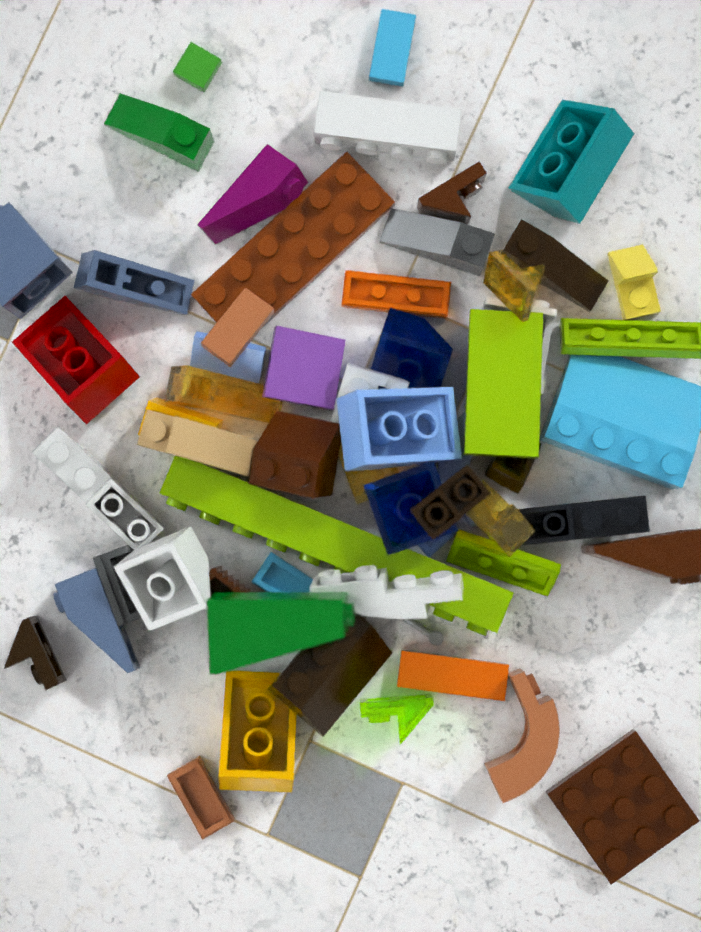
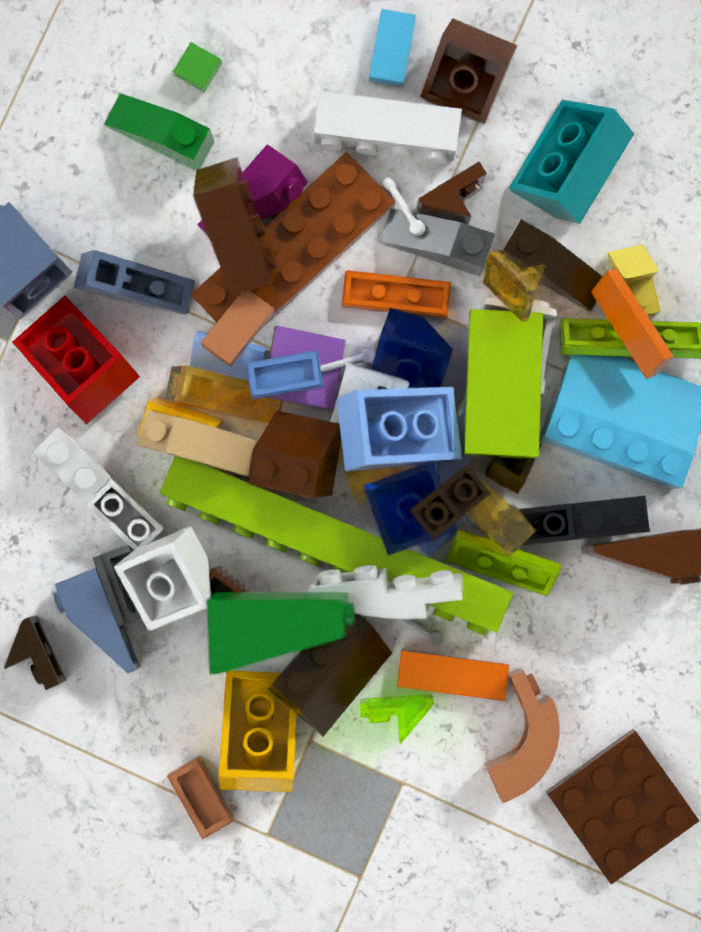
medium azure tile [252,552,314,592] -> none
none -> reddish brown wedge [193,157,278,296]
none -> medium blue tile [246,350,324,400]
none -> white hinge [321,349,376,372]
none -> white hinge [383,178,425,236]
none -> reddish brown slope [420,18,518,124]
none -> orange tile [591,268,673,379]

